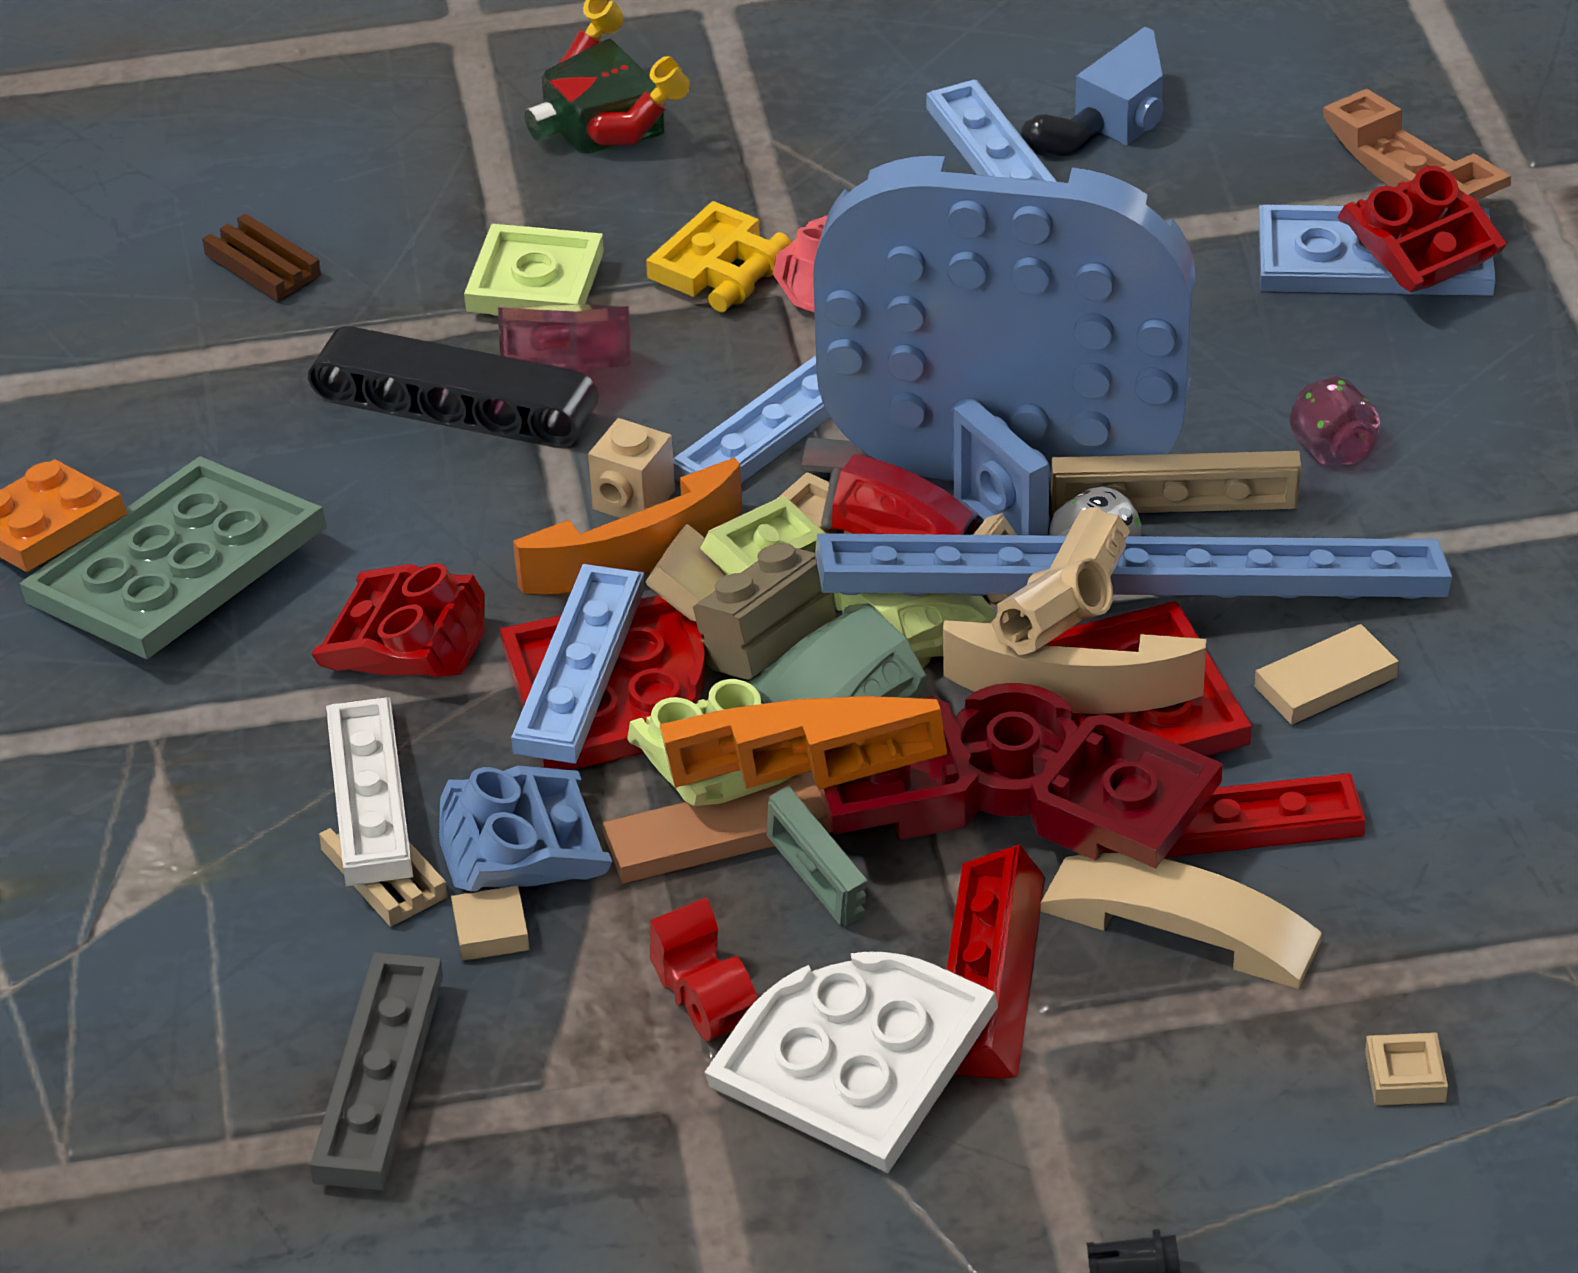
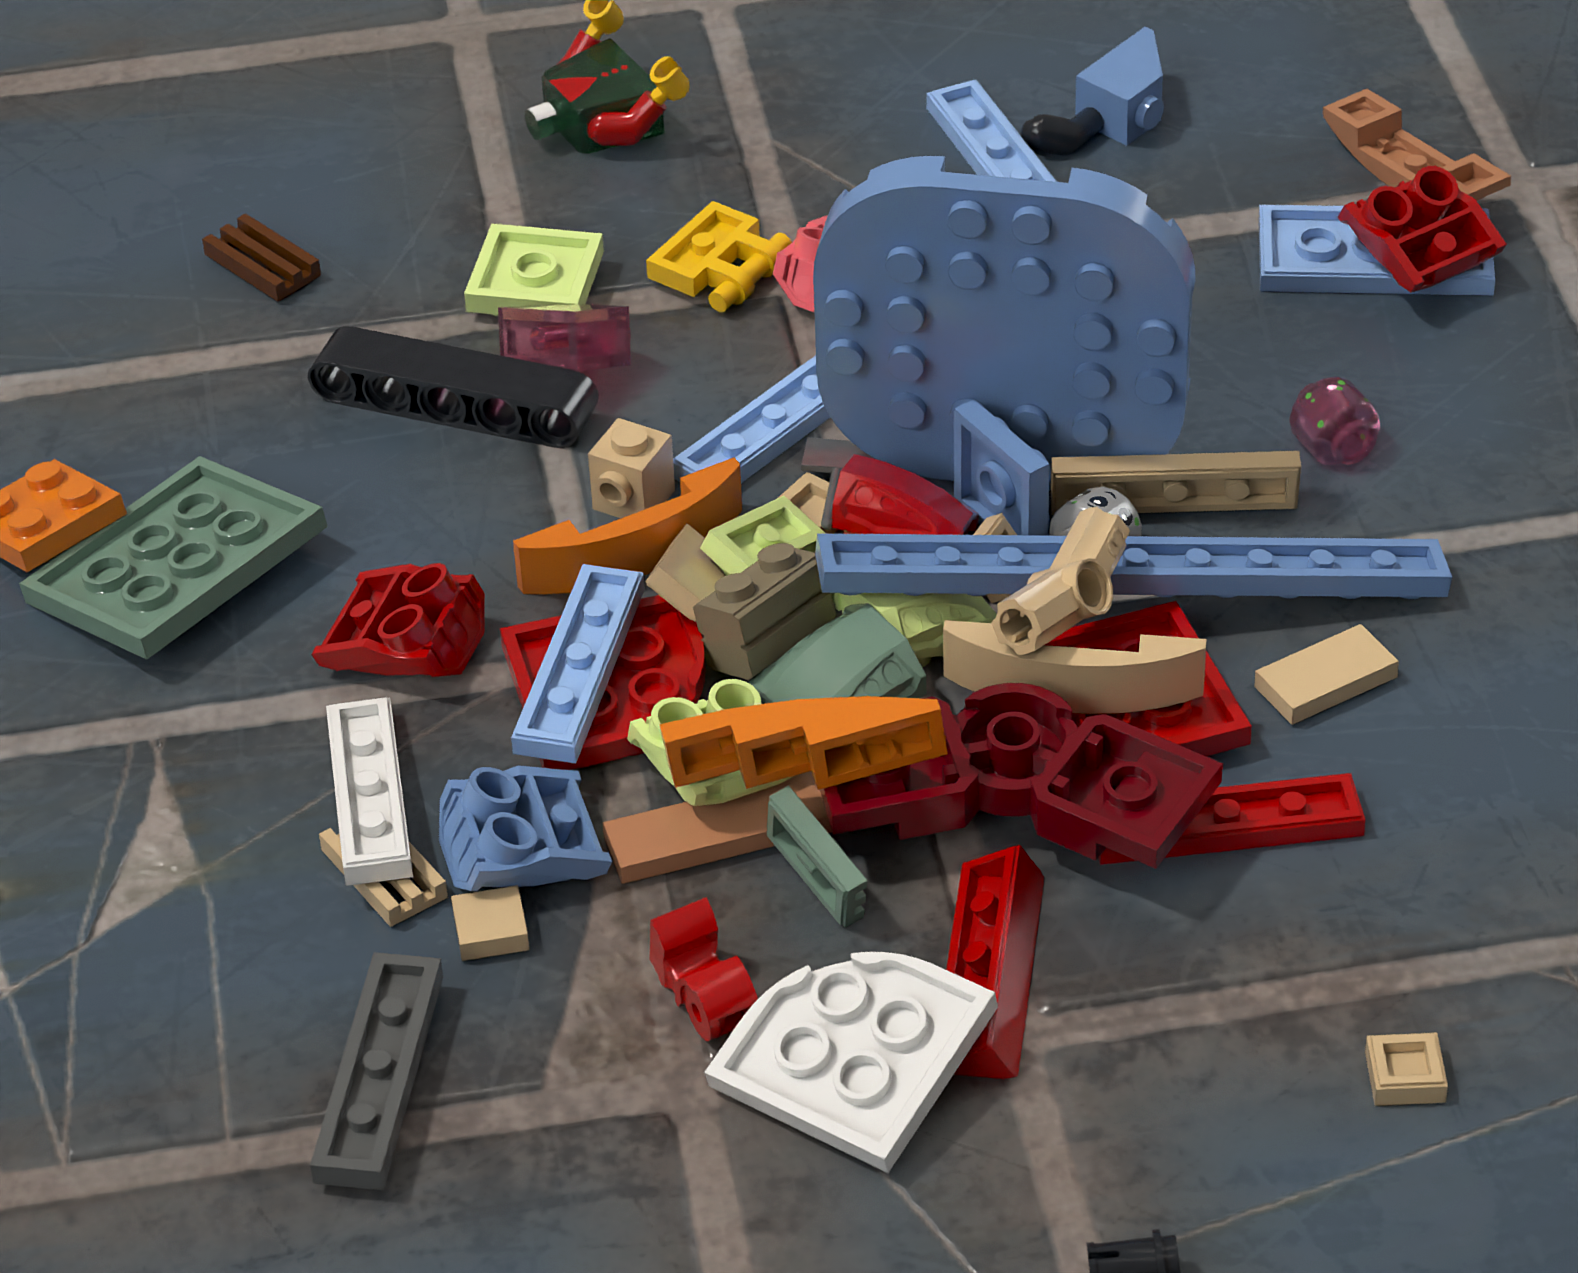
tan slope [1041,853,1322,989] -> none

